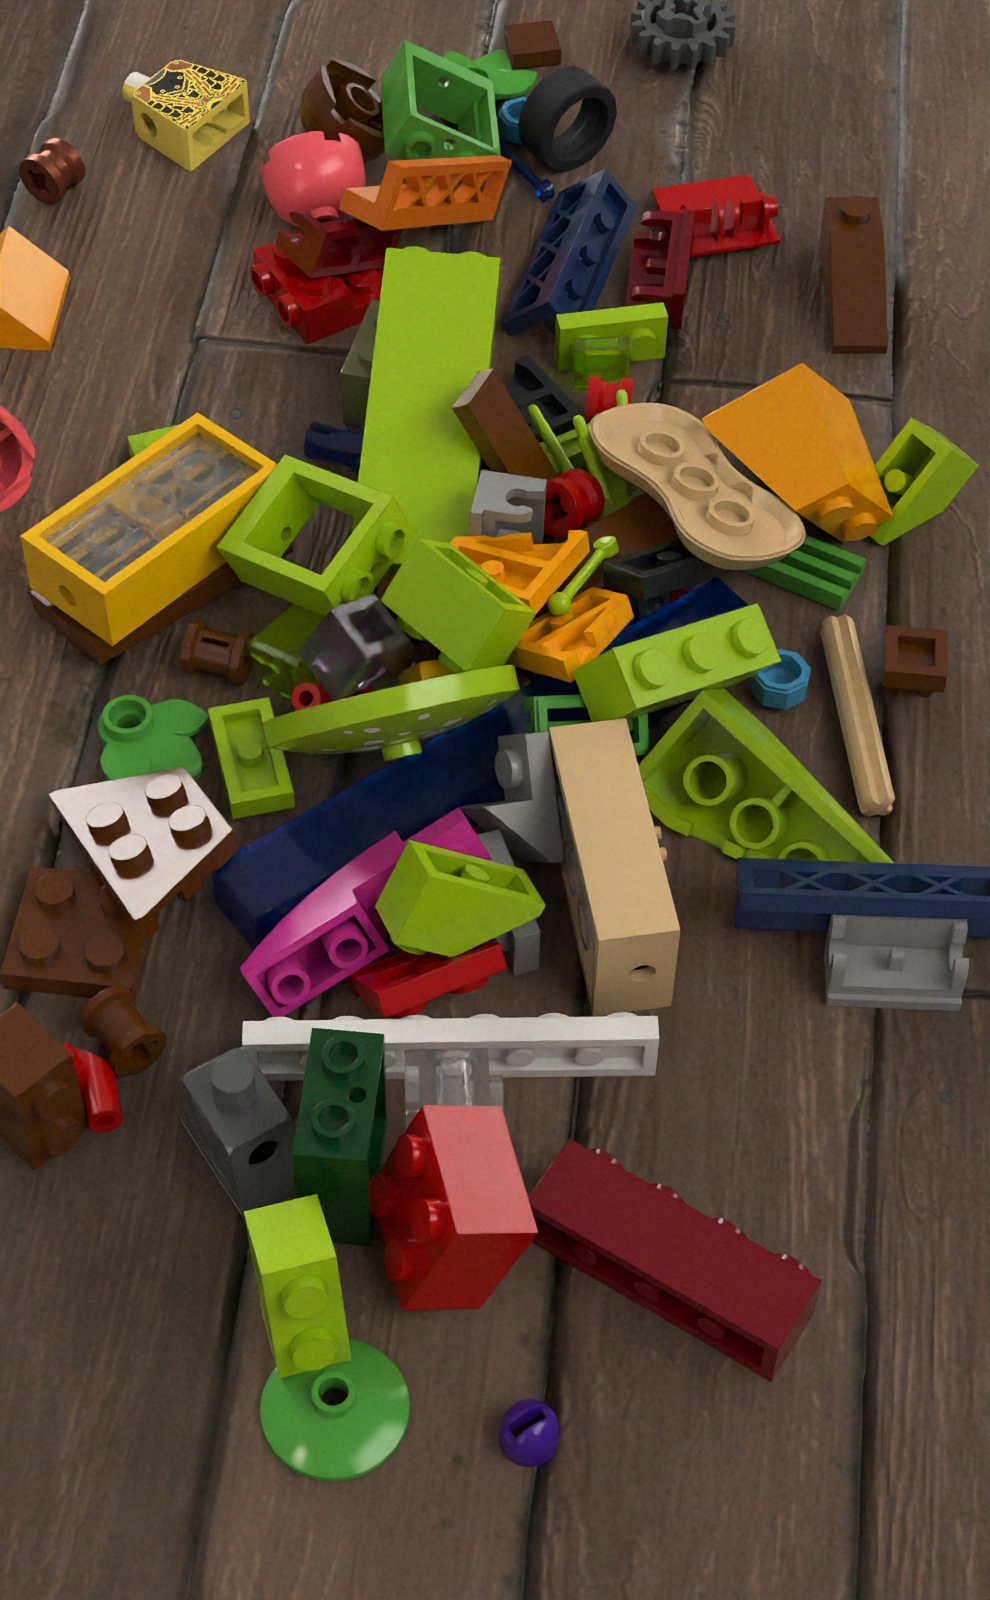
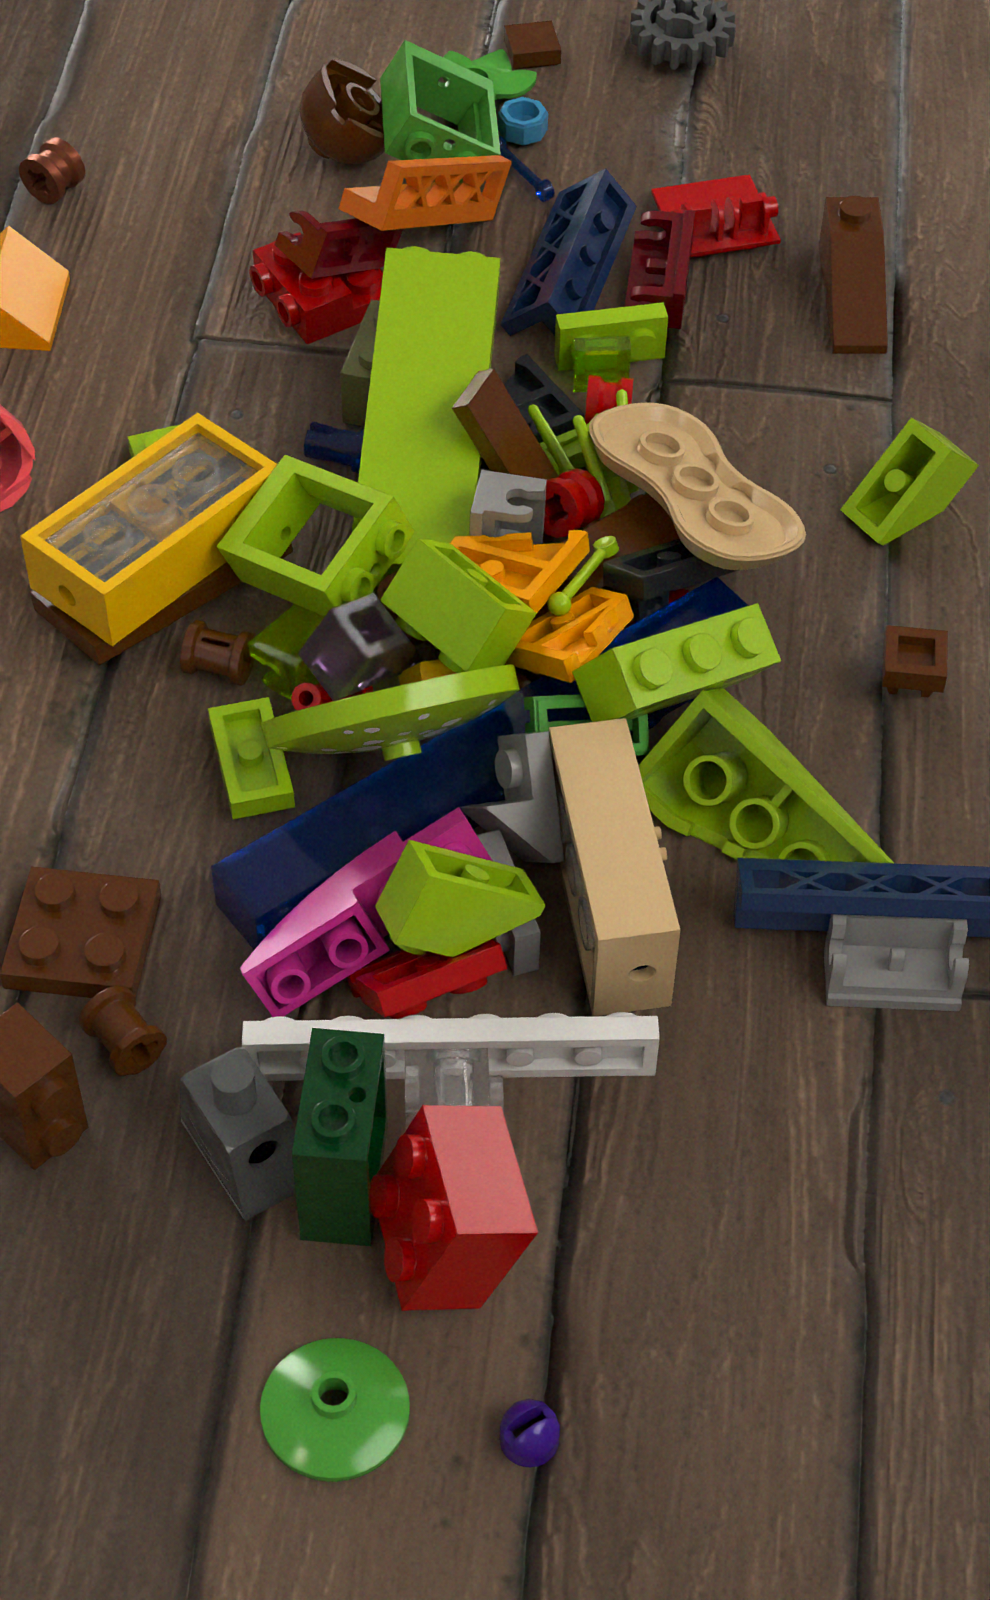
wing [48,767,240,940] -> none
red arm [61,1043,123,1132] -> none
bright green plate [98,695,209,781] -> none
light yellow torso [123,60,250,171] -> none
lime brick [244,1194,352,1378] -> none
coral cylinder [259,131,366,228] -> none
black tyre [518,66,617,172] -> none
dark red brick [528,1139,822,1382] -> none
light orange slope [702,363,894,543] -> none
bright green tile [741,535,866,611] -> none
dark azure tile [749,648,811,710] -> none
tan axle [821,614,895,817] -> none

